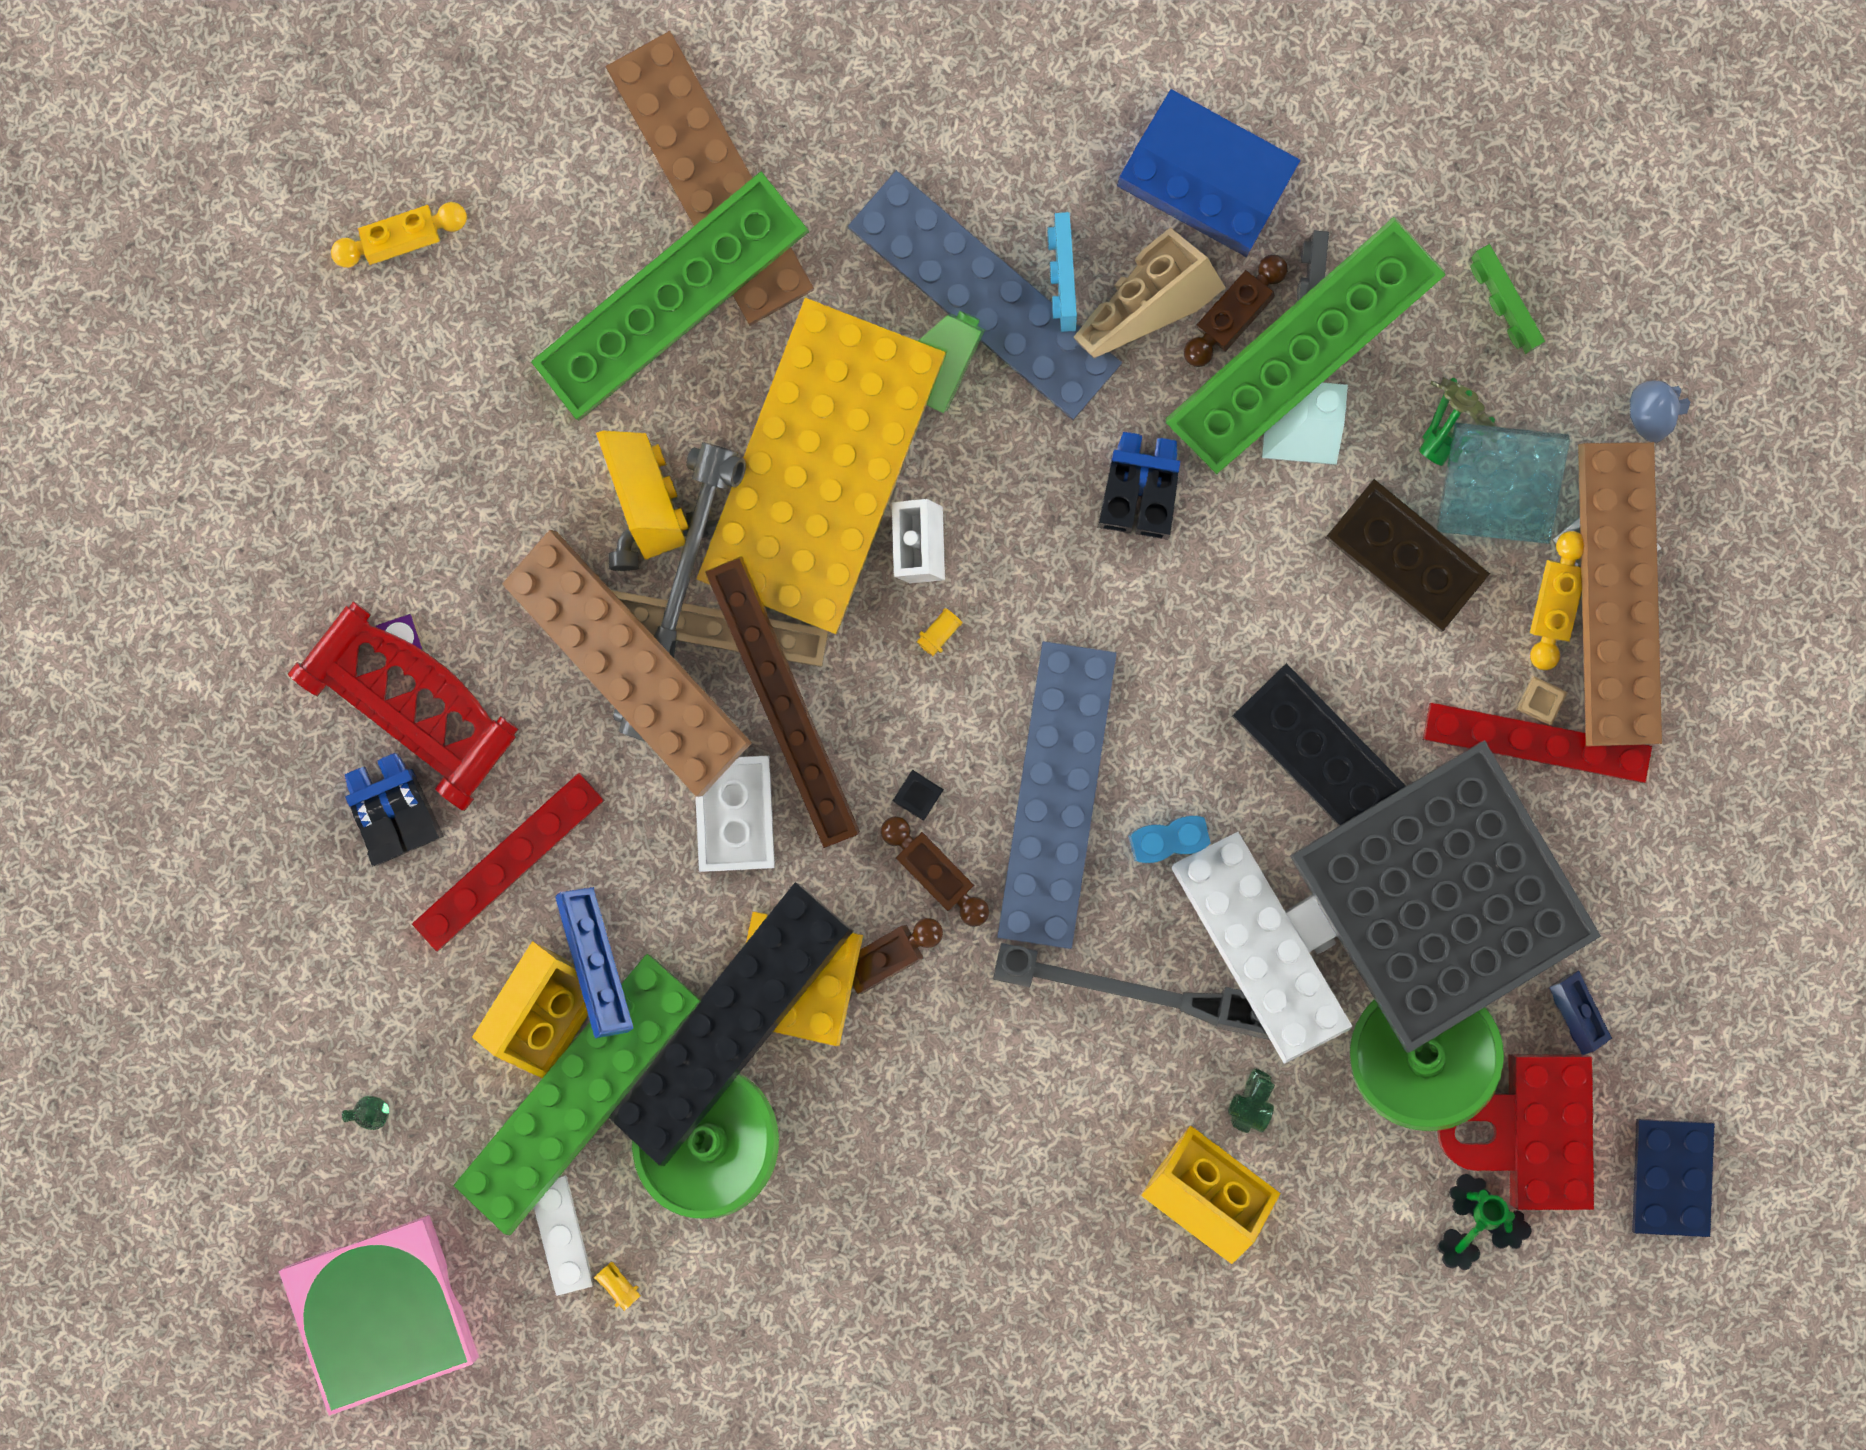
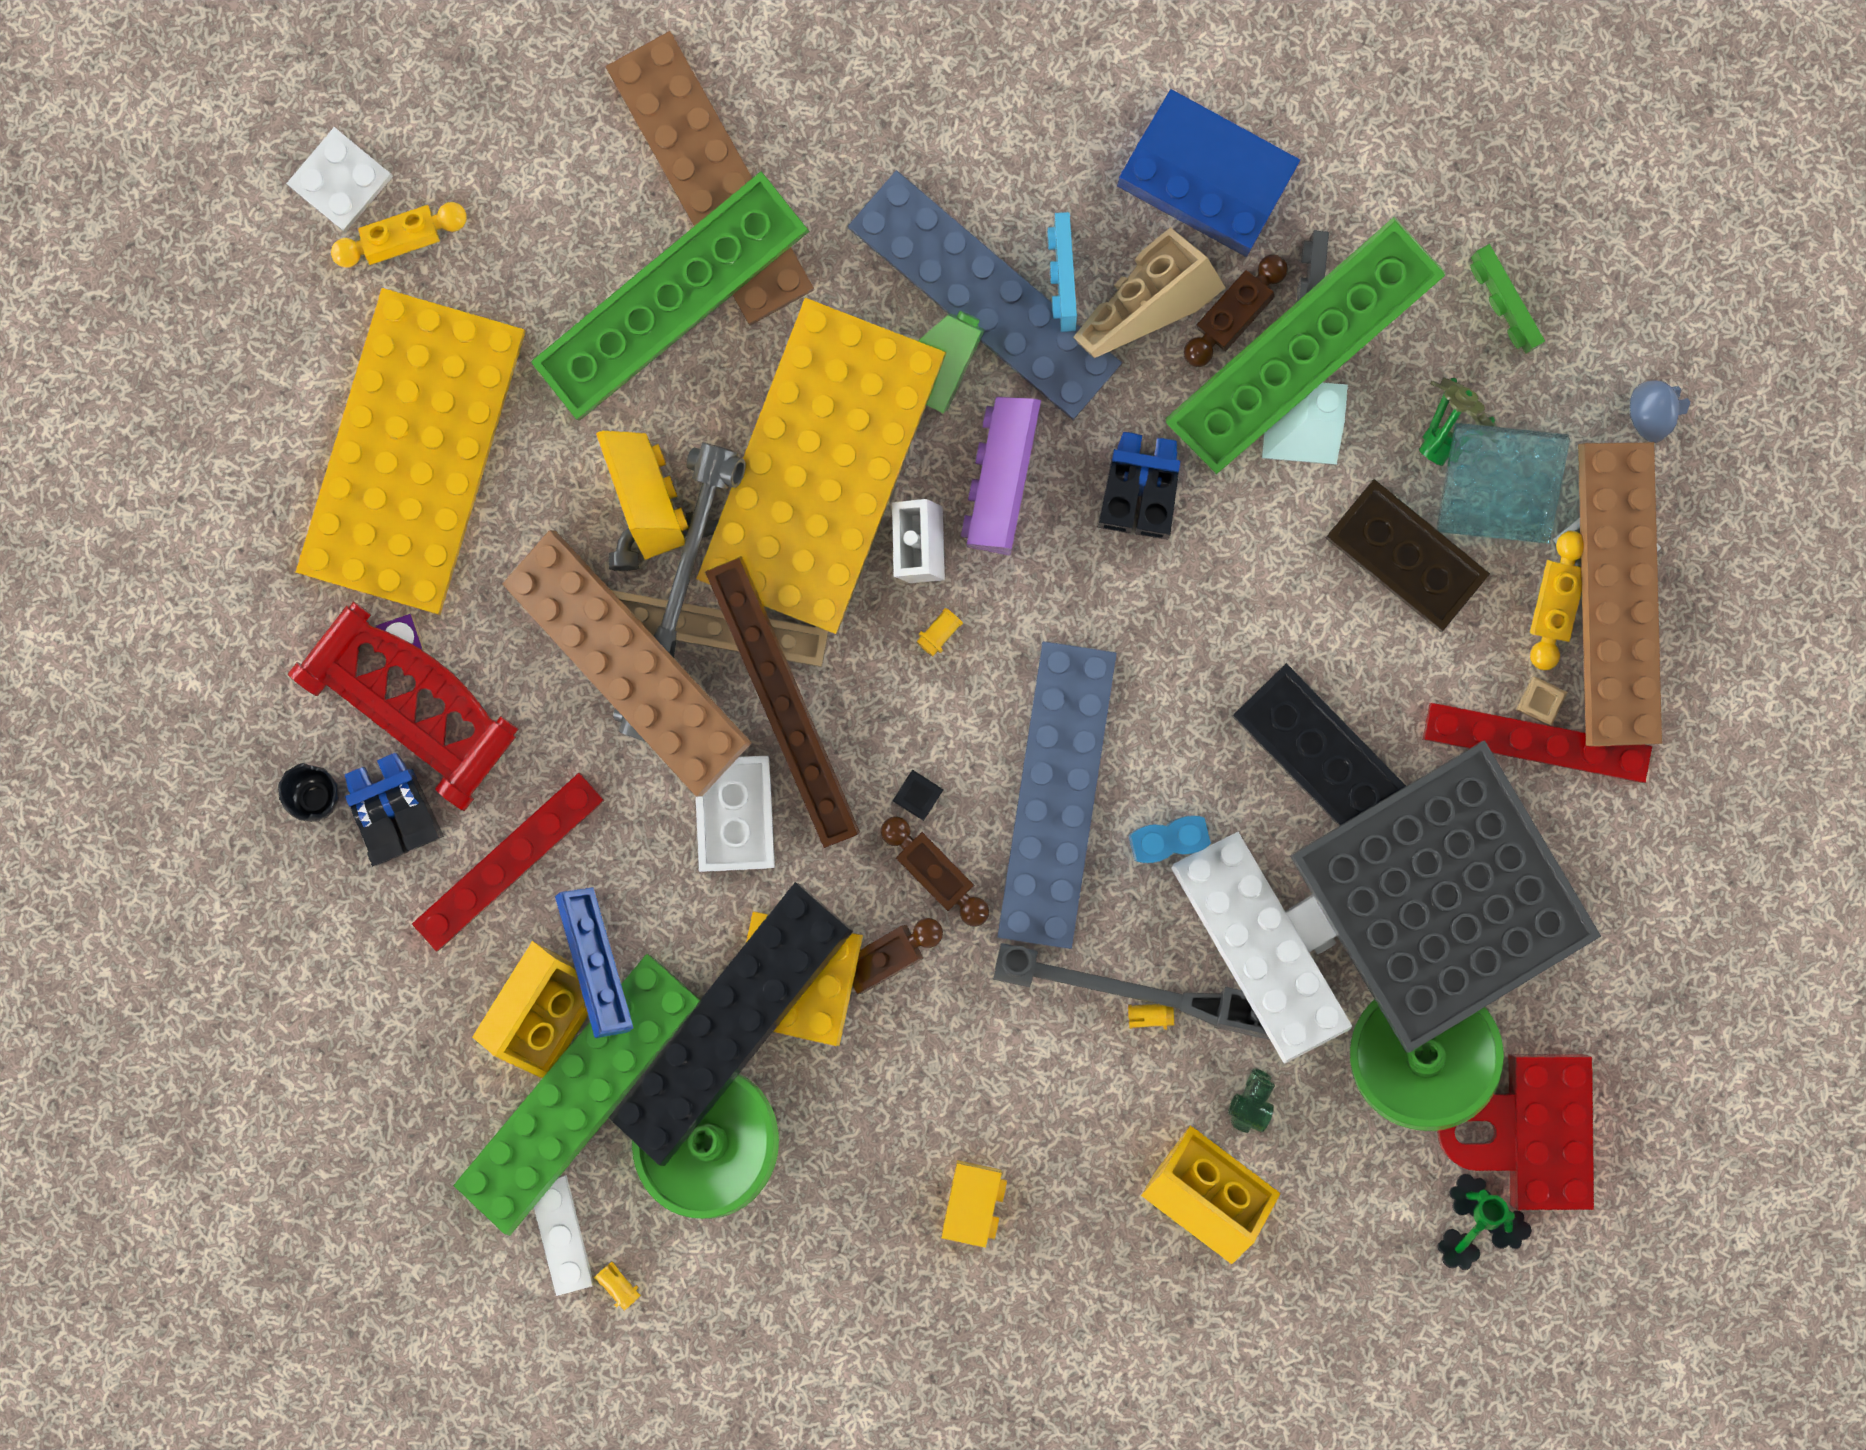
tile [279,1215,479,1416] -> none
clear green piece [342,1096,389,1130] -> none
dark blue plate [1549,971,1612,1055] -> none
dark blue plate [1632,1119,1715,1237] -> none
none -> black hair [278,763,339,822]
none -> white plate [286,127,393,233]
none -> yellow plate [295,288,526,615]
none -> yellow brick [941,1160,1007,1248]
none -> medium lavender slope [961,397,1041,556]
none -> yellow pin [1128,1004,1175,1030]

